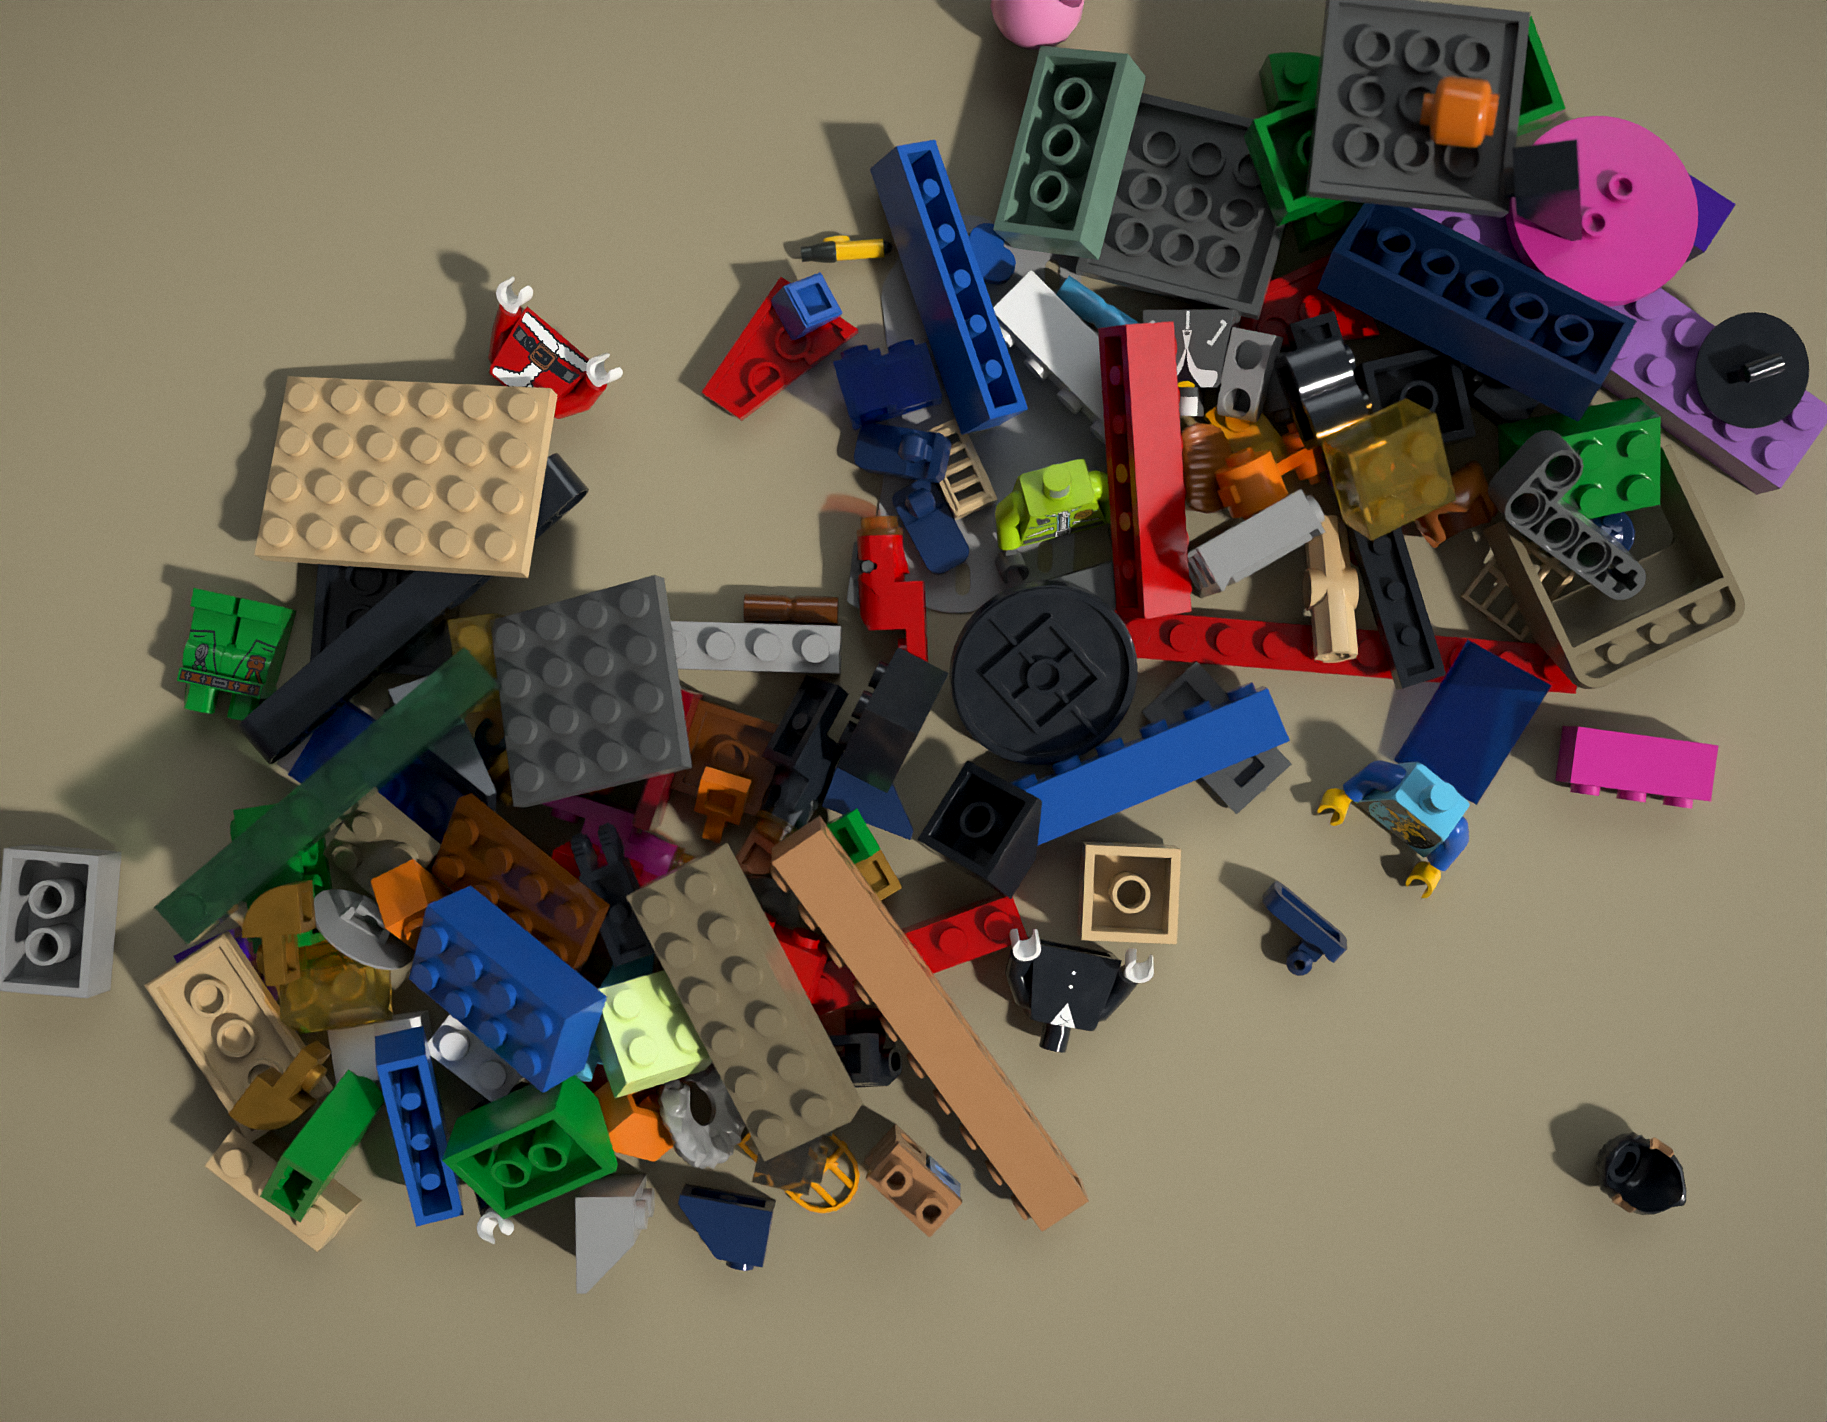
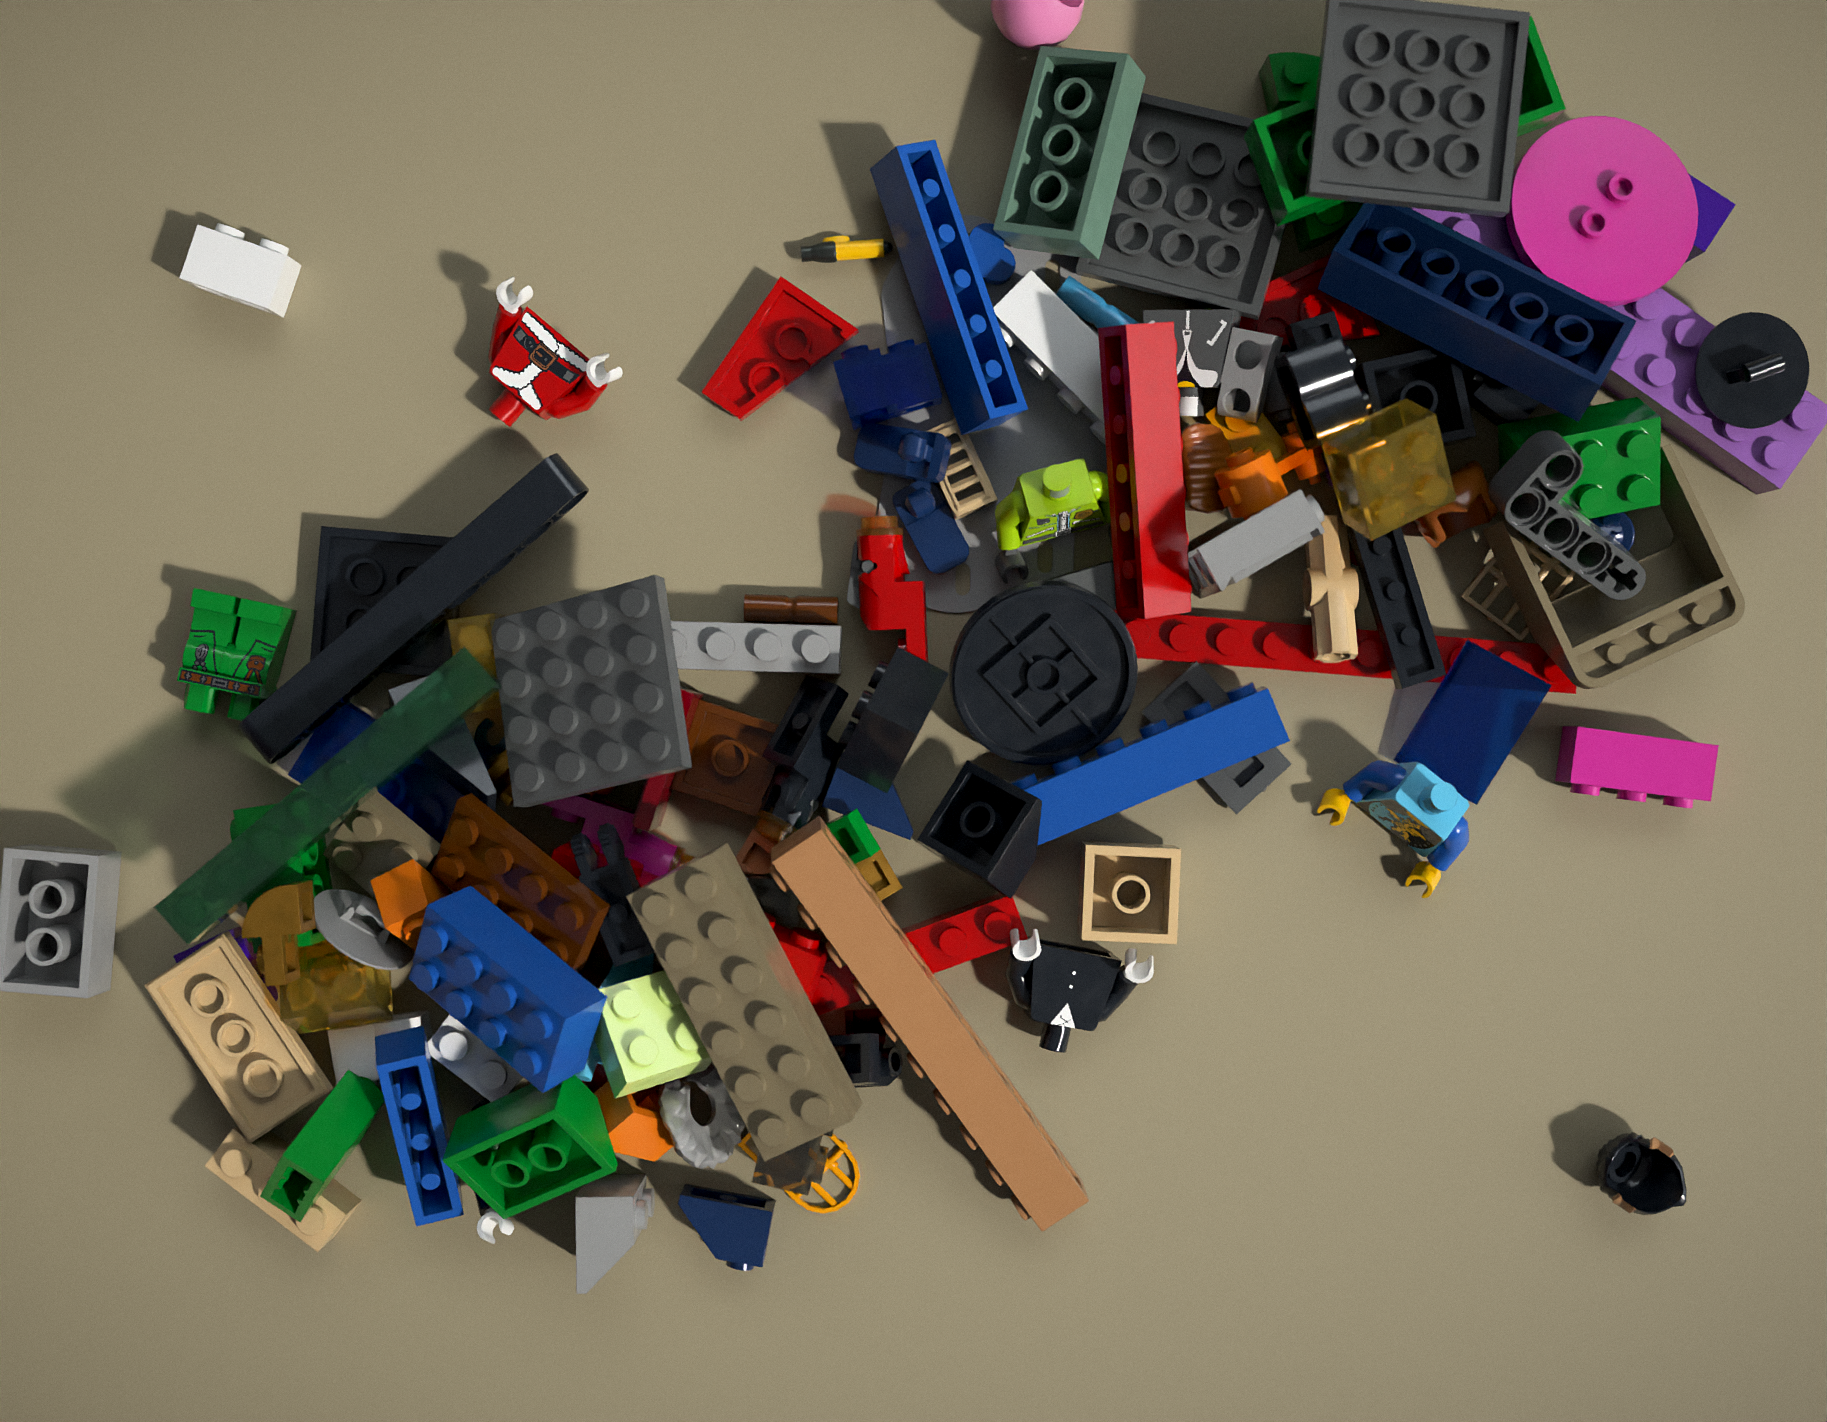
pearl gold brick [228,1040,332,1130] -> none
tan plate [254,376,557,578] -> none
orange plate [694,766,752,844] -> none
blue slope [771,272,843,340] -> none
medium nougat hips [864,1123,962,1238] -> none
dark blue piece [1262,881,1347,976] -> none
orange head [1420,76,1499,148] -> none
black slope [1503,139,1582,241] -> none
none -> white brick [179,223,302,318]

